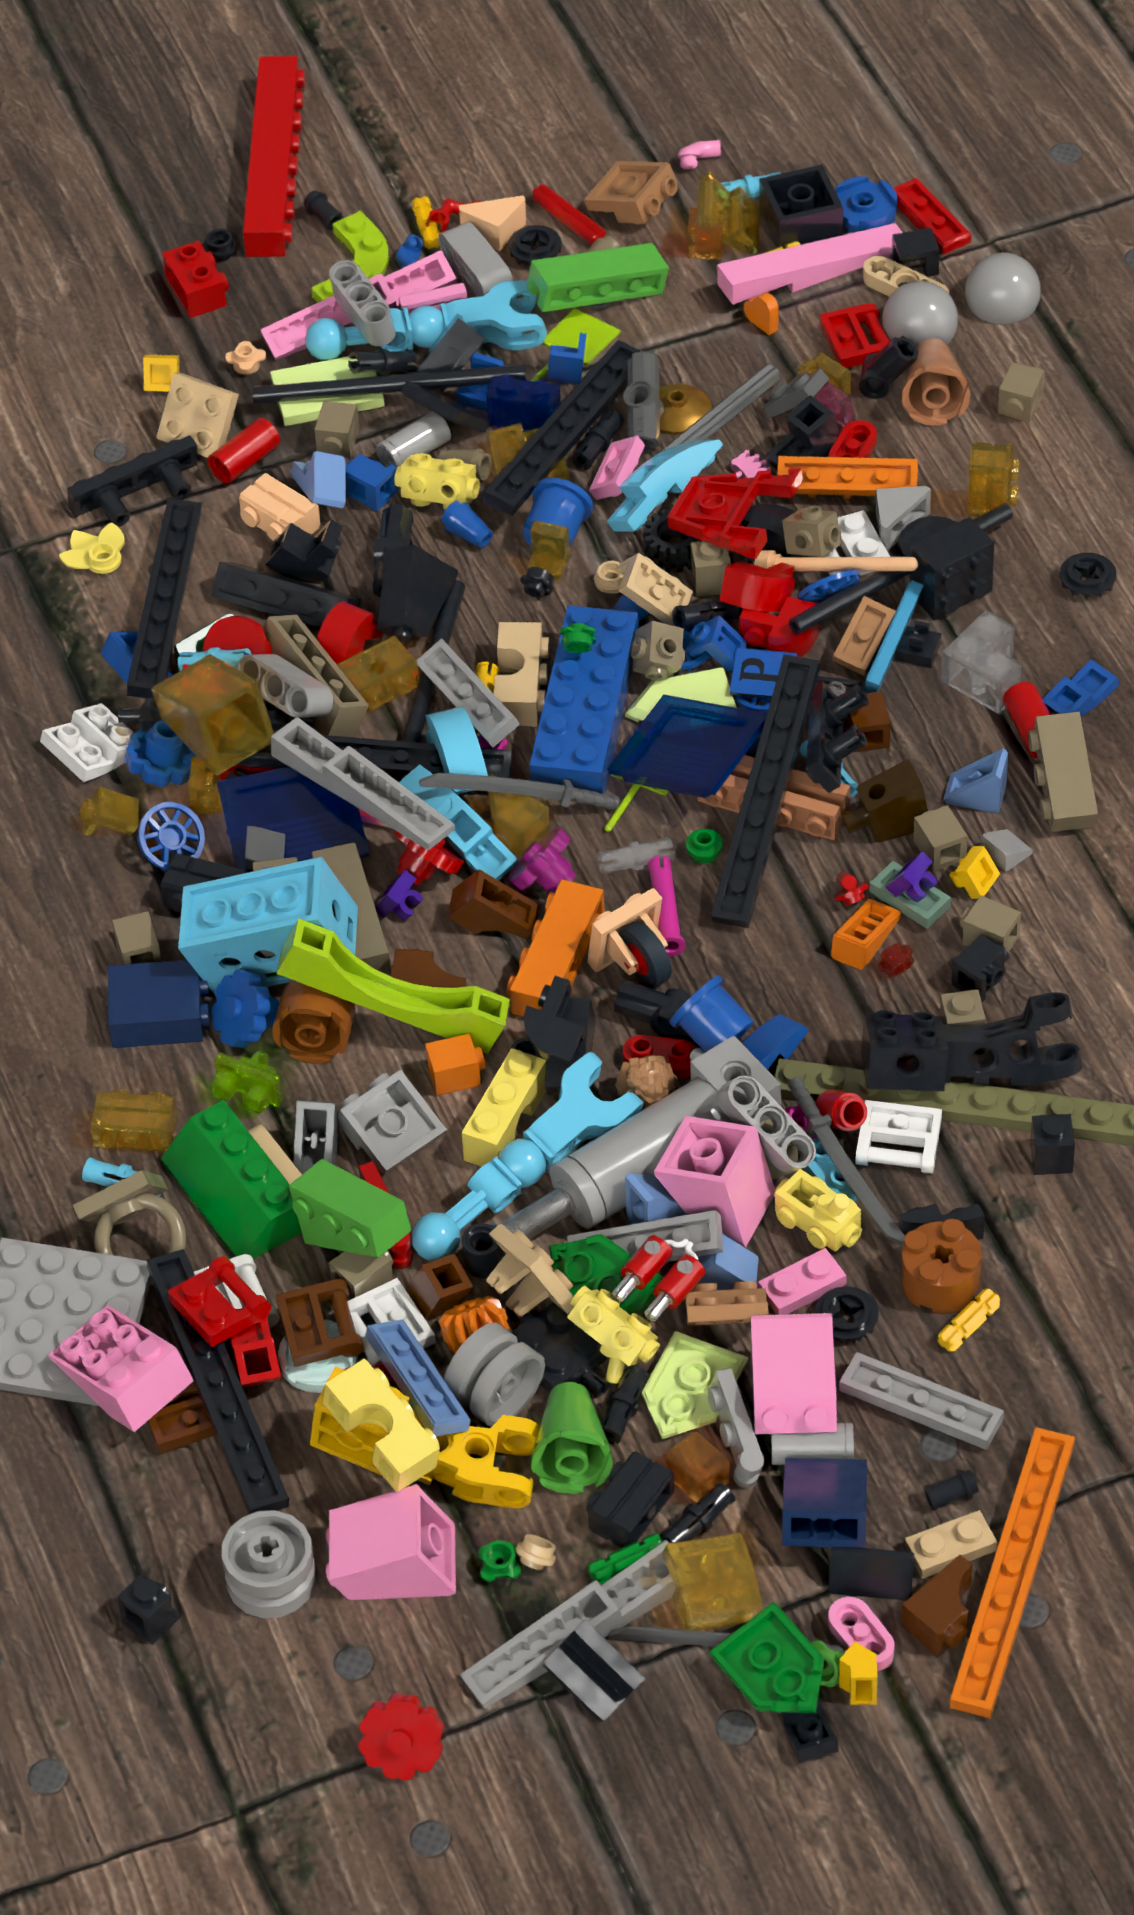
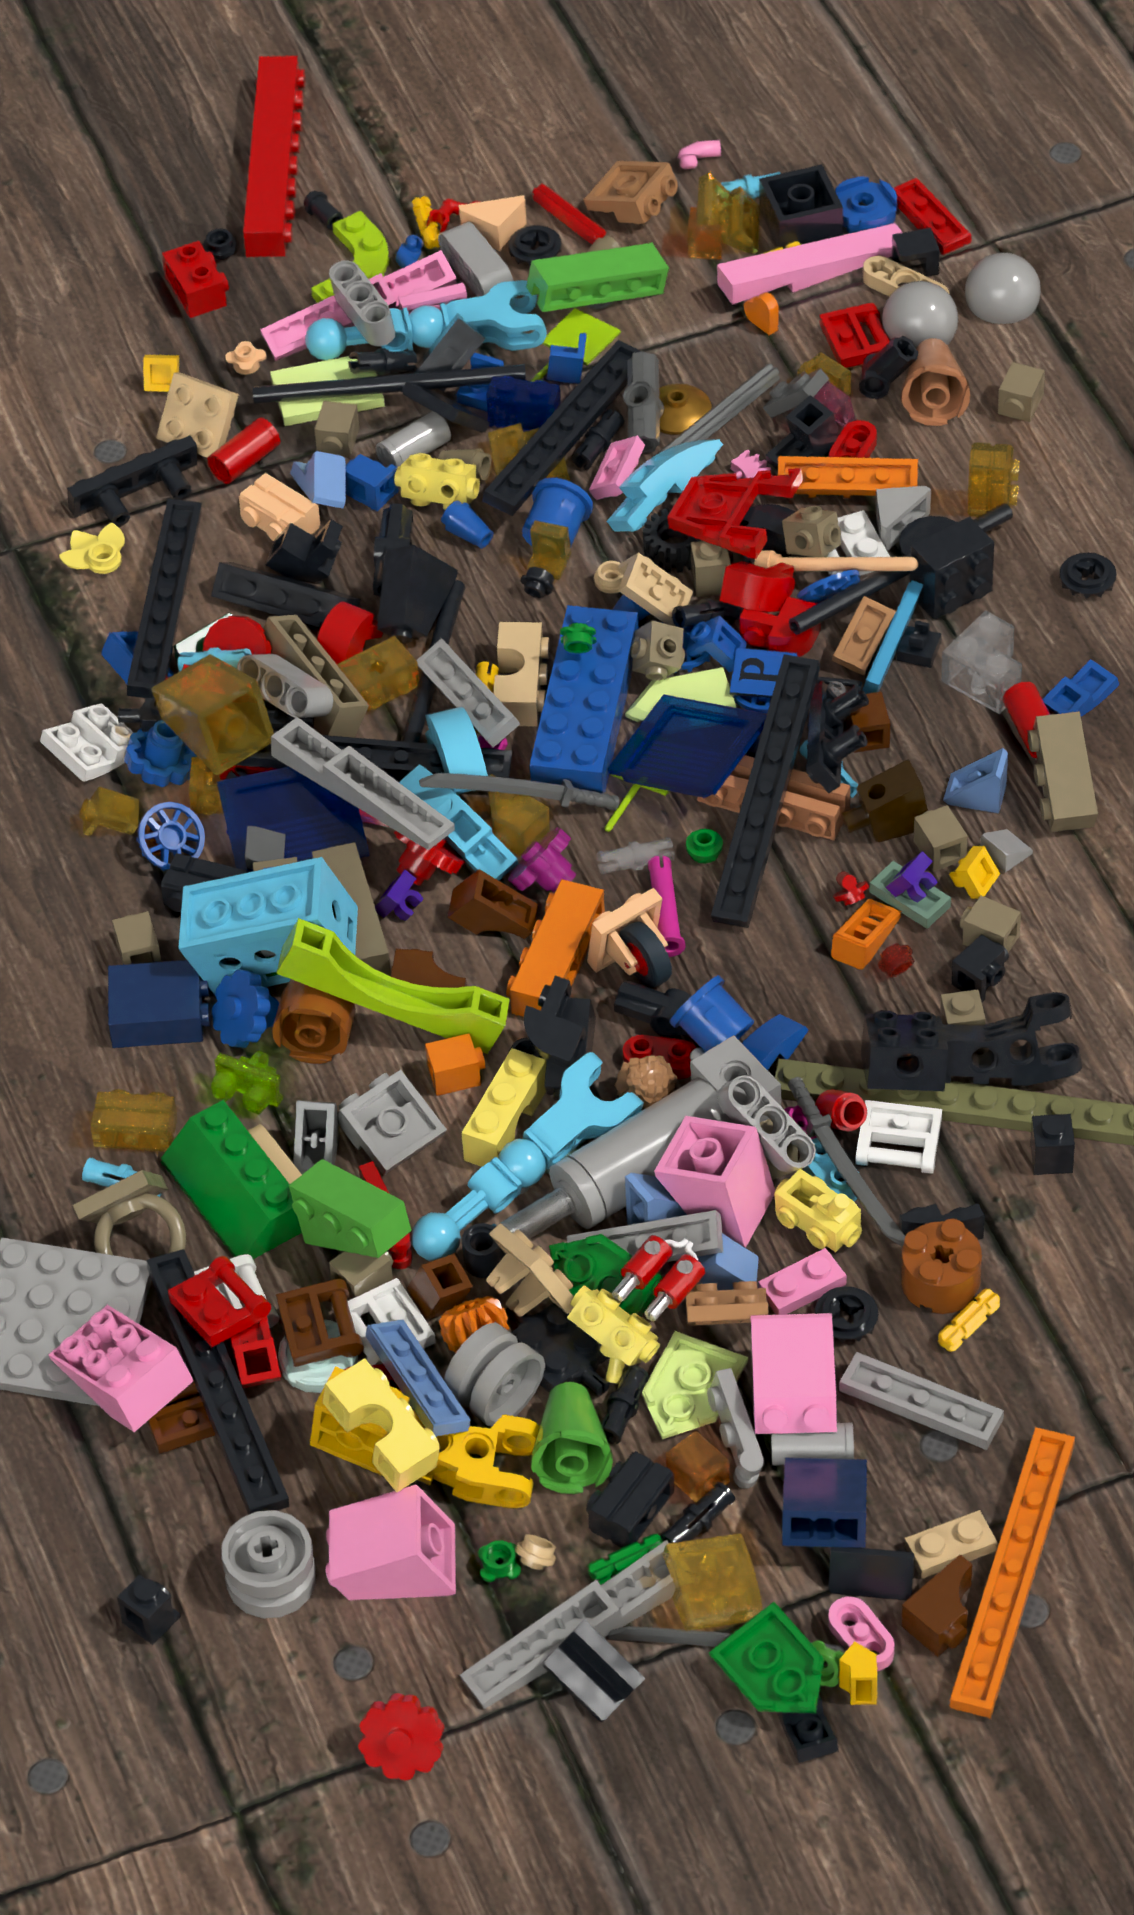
black pin [923,1469,979,1511] -> none

